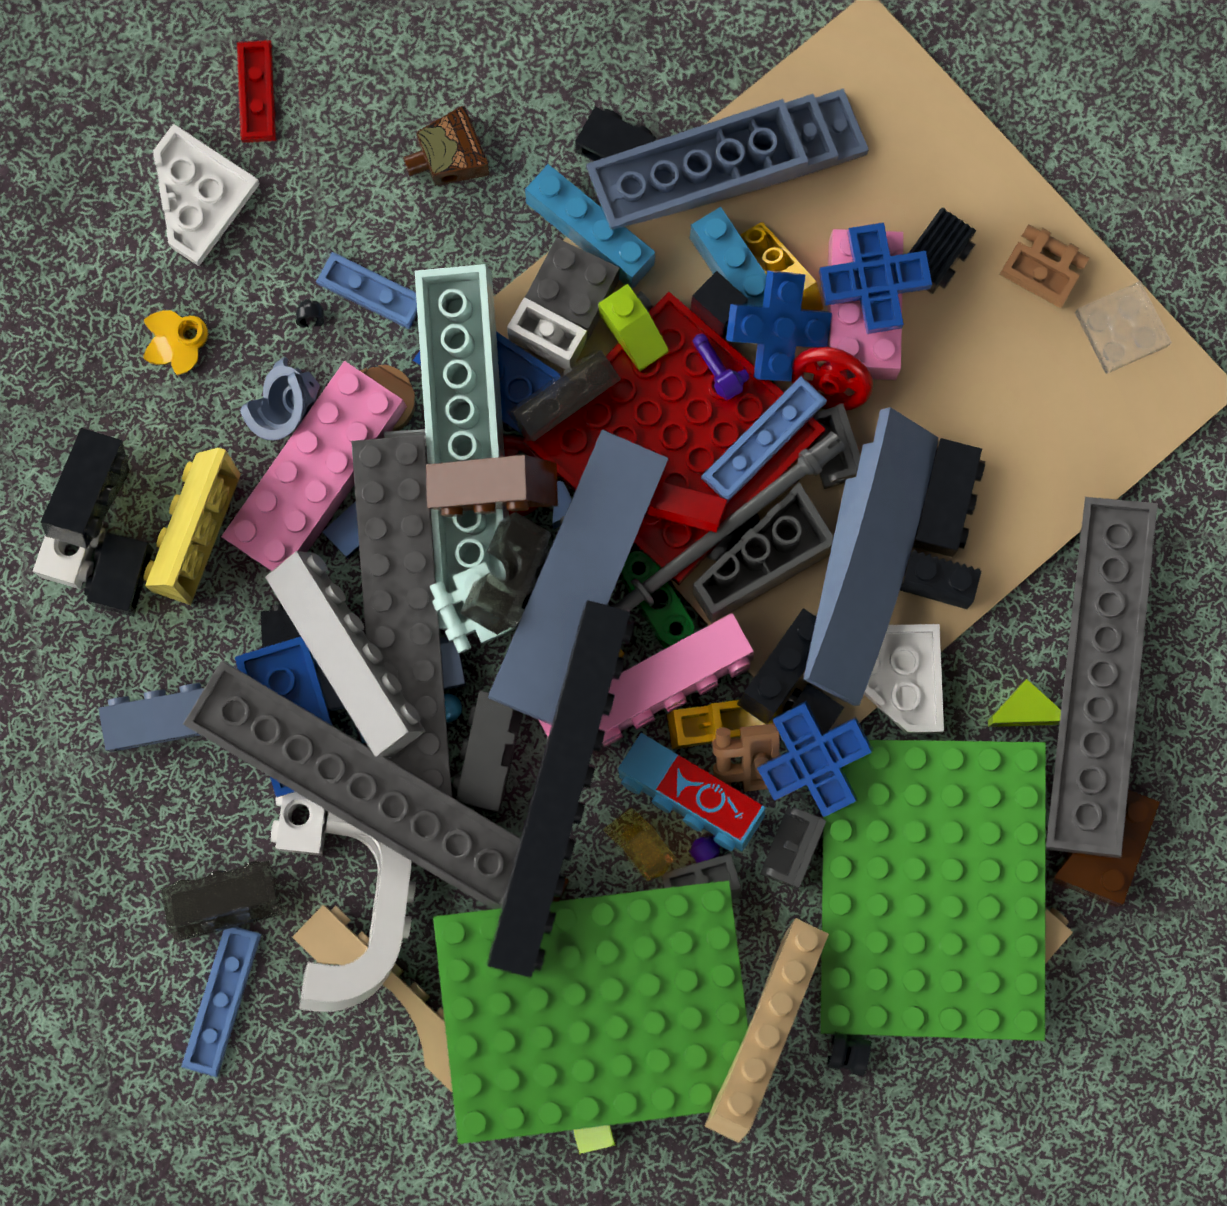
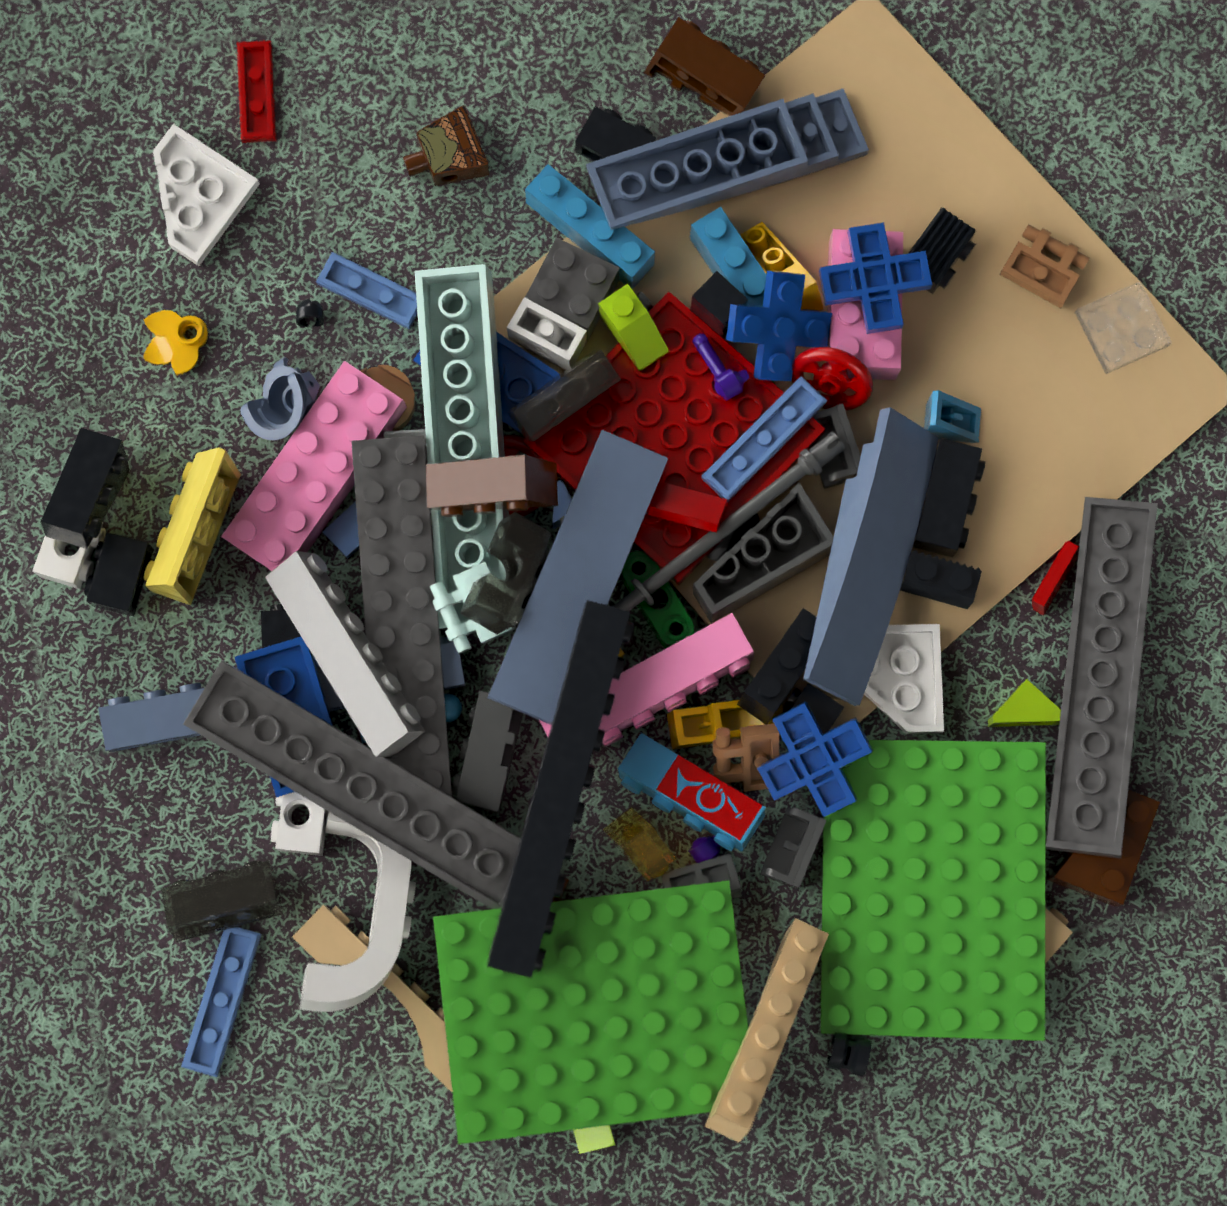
none -> reddish brown wedge [643,17,766,116]
none -> dark azure slope [924,390,981,443]
none -> red tile [1032,541,1079,616]

